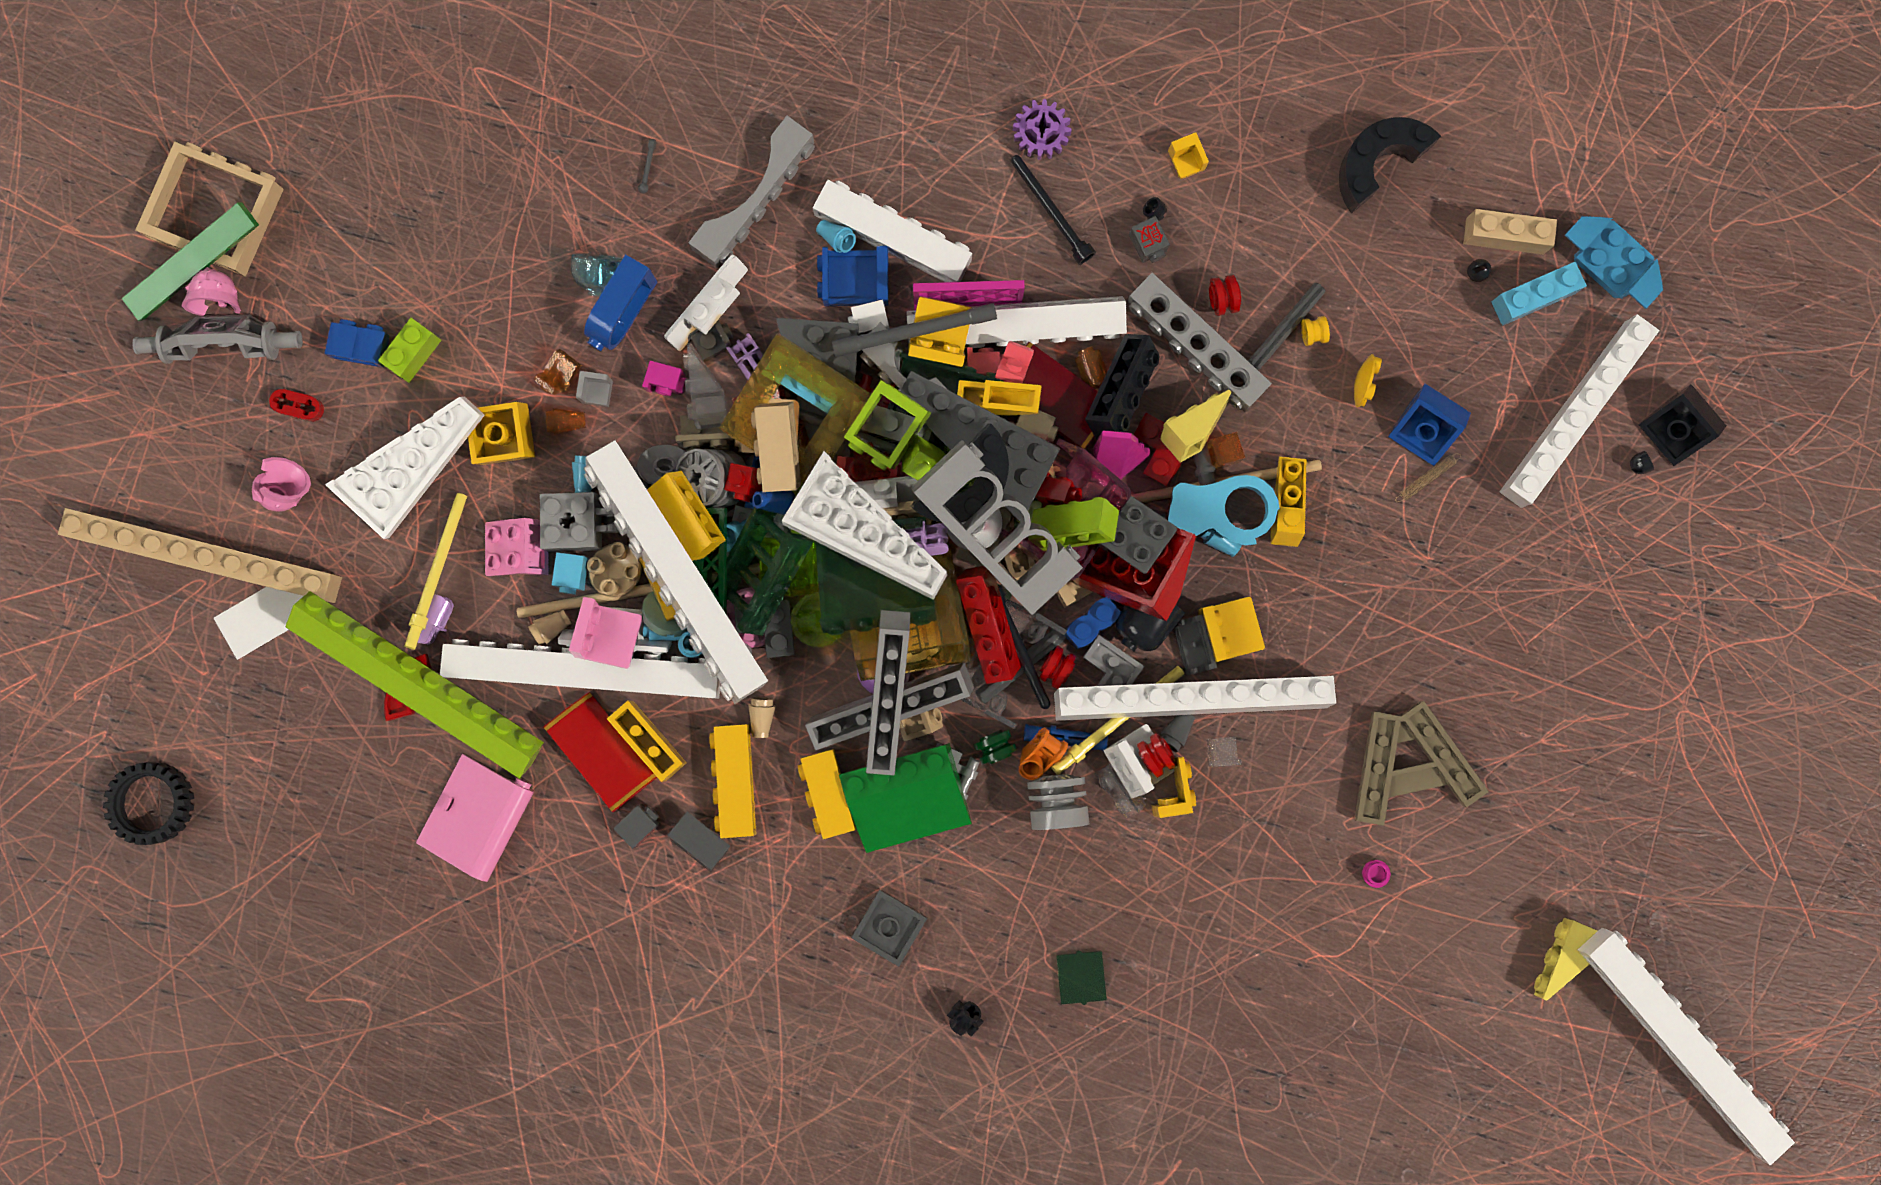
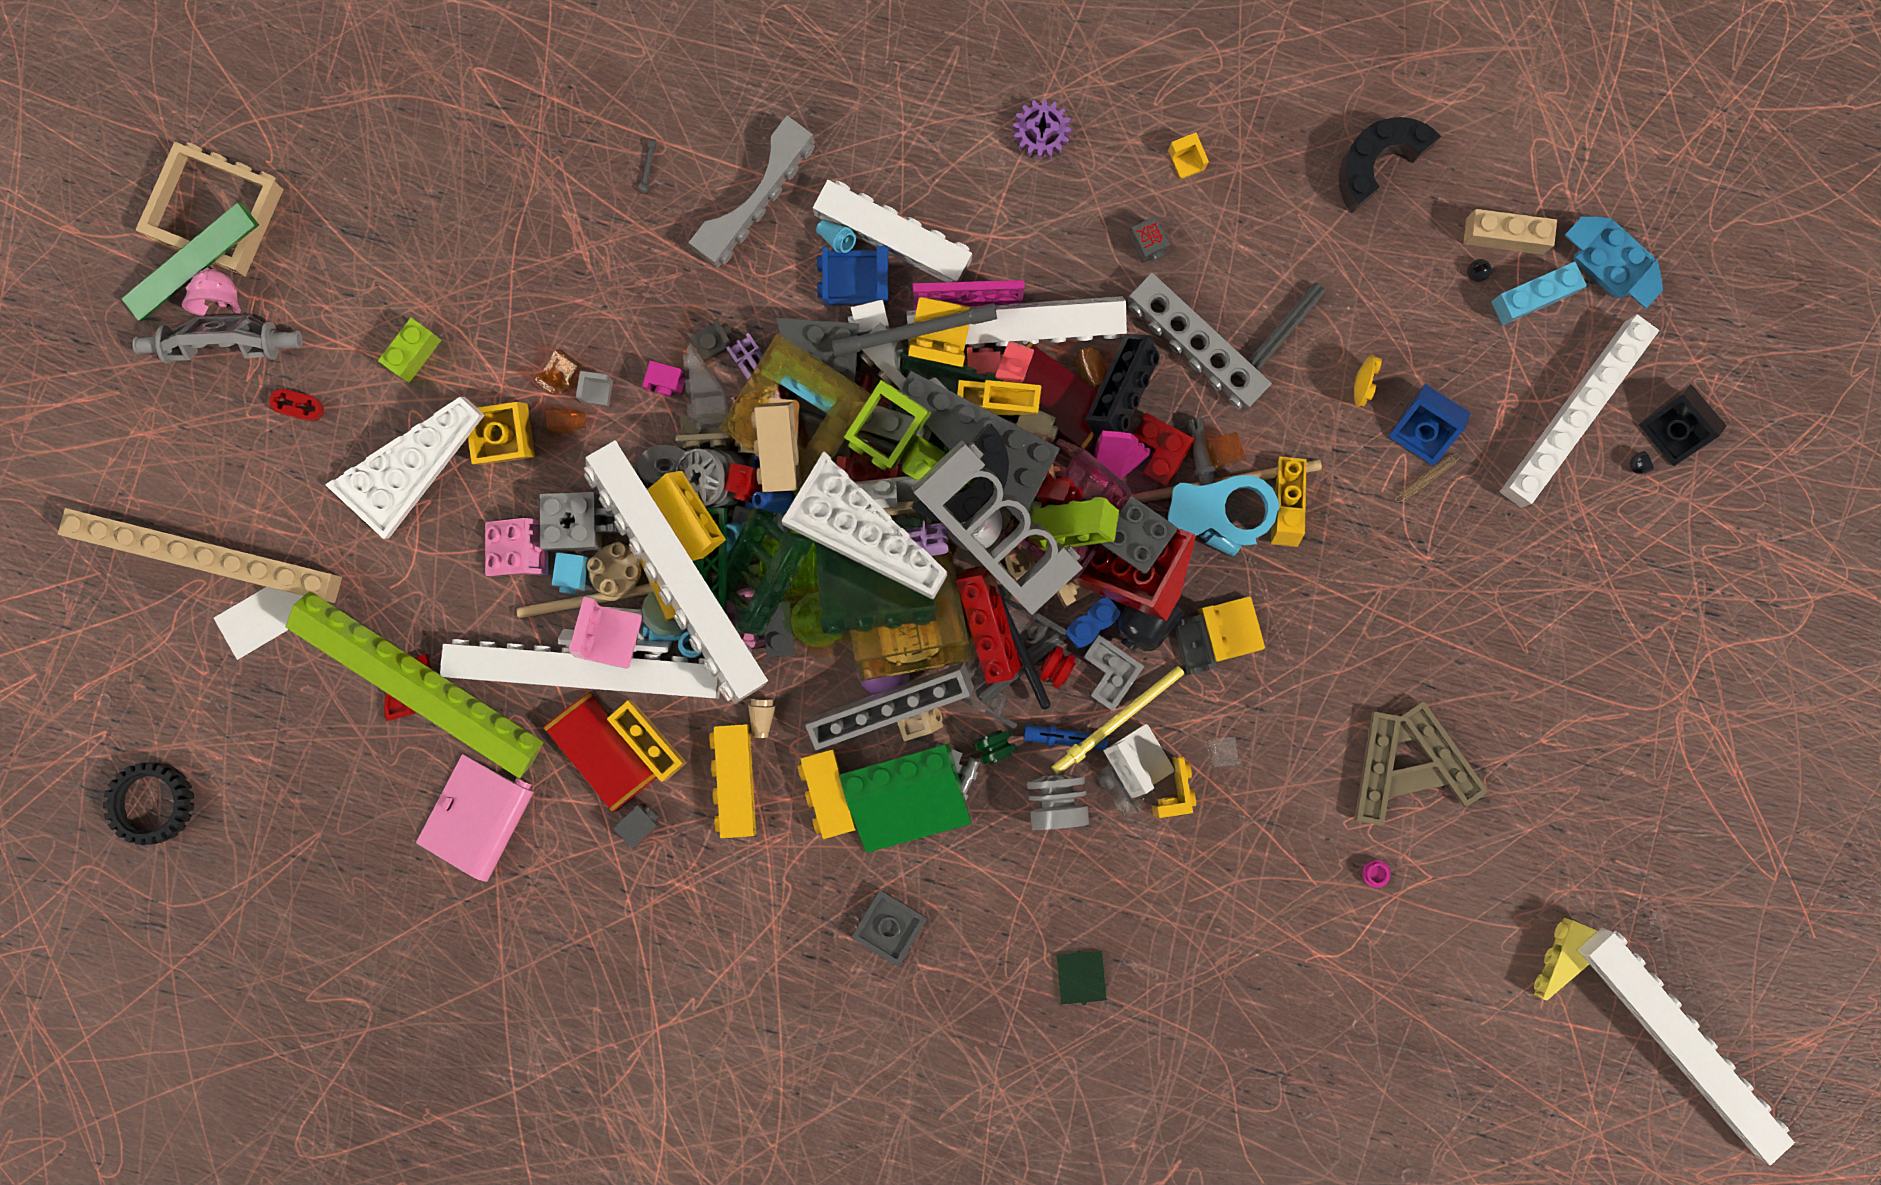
bright pink helmet [251,457,311,512] -> none
blue brick [325,319,390,368] -> none
light yellow bar [404,493,467,650] -> none
lavender arm [418,594,454,645] -> none
tan cone [528,610,572,645] -> none
clear light blue cylinder [571,253,623,297] -> none
medium azure cone [572,455,592,493] -> none
blue window [584,254,658,351] -> none
white bracket [664,254,748,351] -> none
dark grey hinge [667,812,730,872] -> none
light grey brick [866,610,910,775] -> none
black gear [947,1000,984,1036] -> none
black piece [1011,155,1096,265] -> none
orange piece [1019,727,1068,780] -> none
white brick [1054,676,1336,721] -> none
red wheel [1137,733,1177,778] -> none
black hinge [1143,197,1167,221] -> none
light yellow slope [1160,390,1231,463] -> none
dark grey cone [1160,714,1195,752] -> none
red wheel [1209,275,1241,316] -> none
yellow wheel [1301,316,1330,346] -> none

